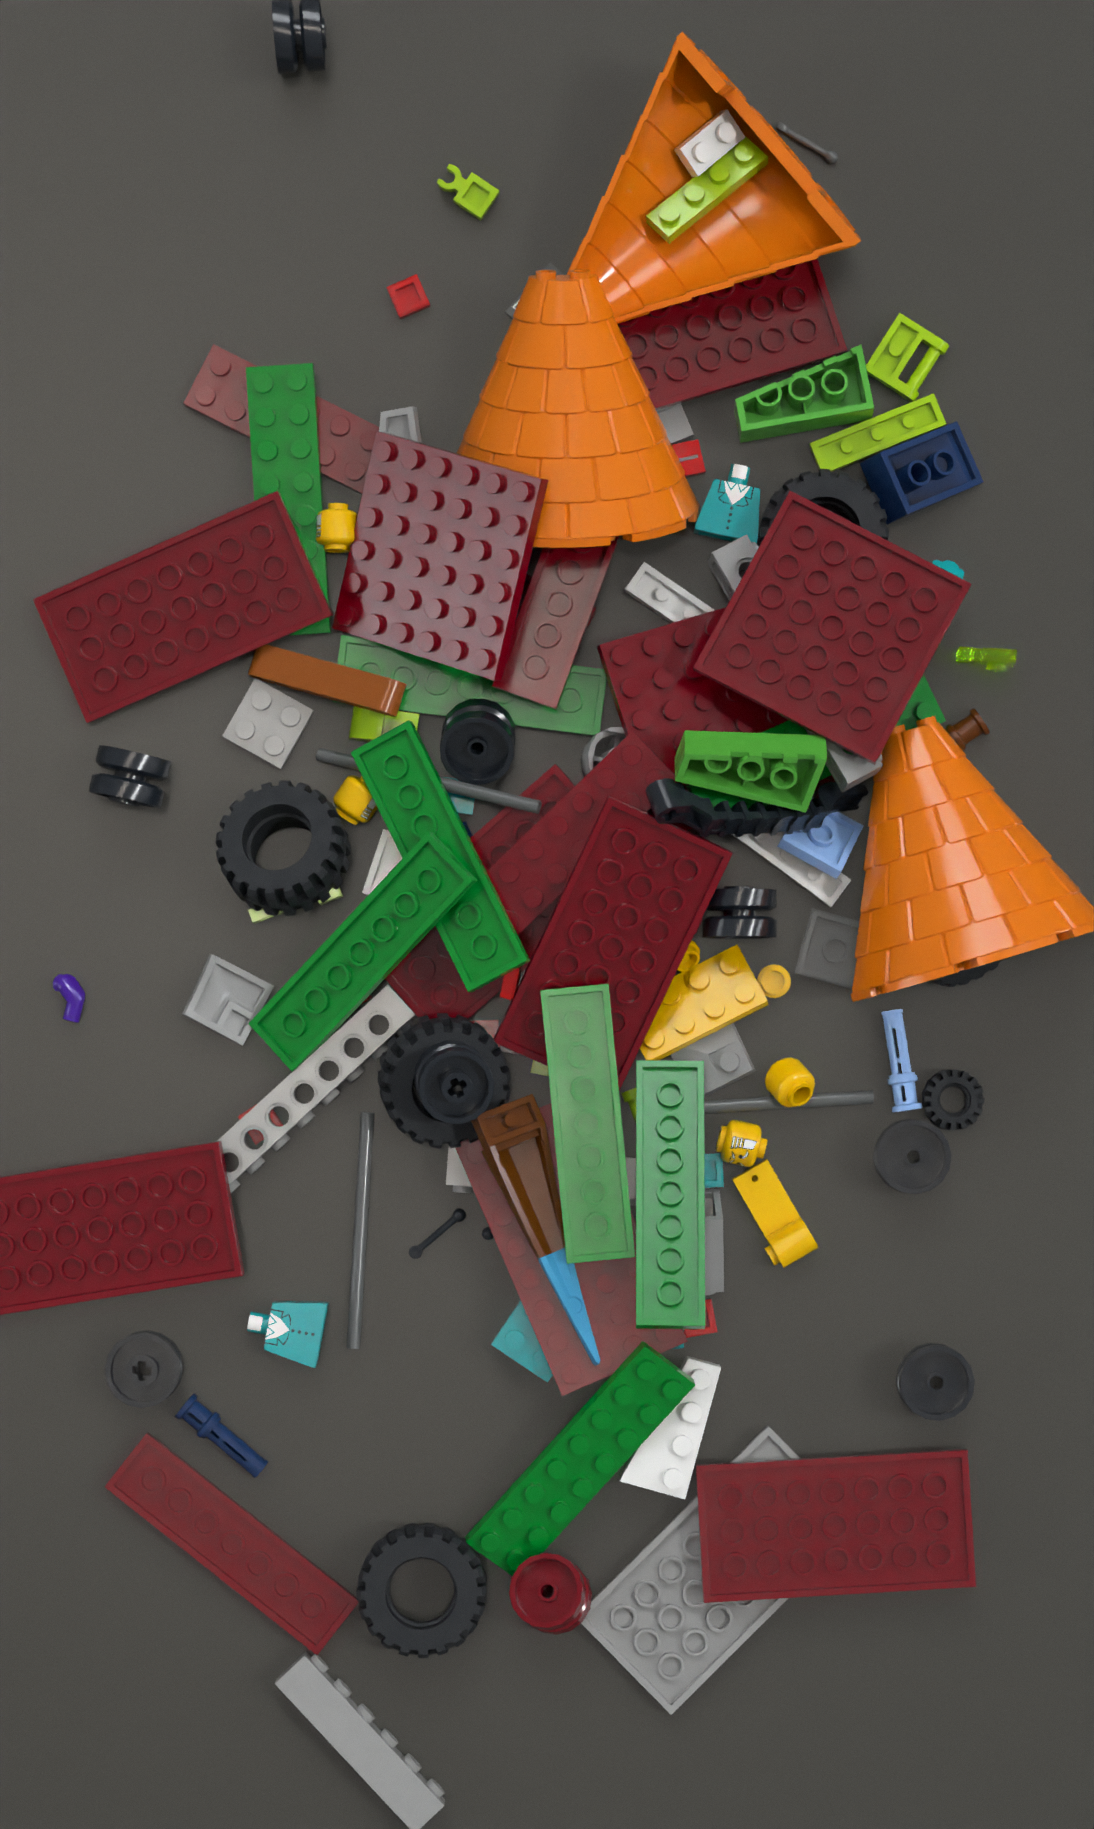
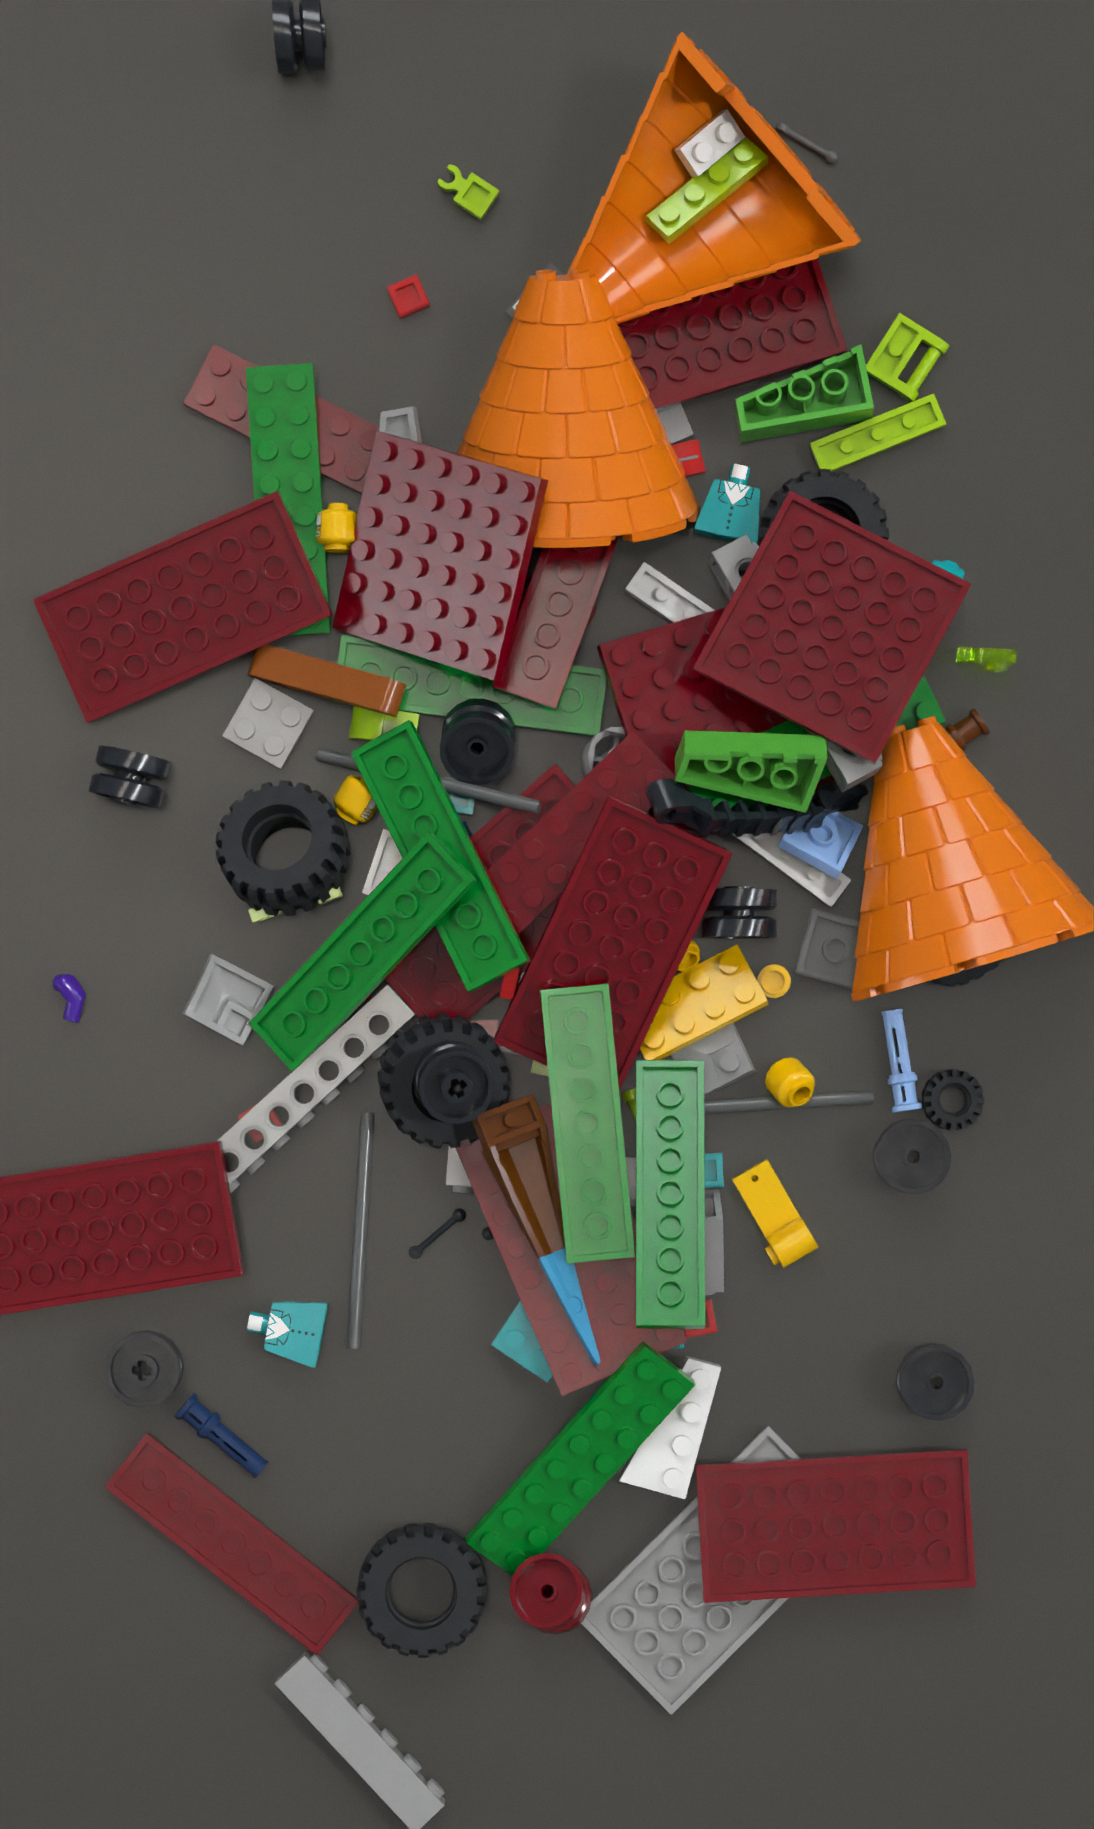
yellow head [716,1120,767,1167] -> none
dark blue slope [860,421,984,525] -> none

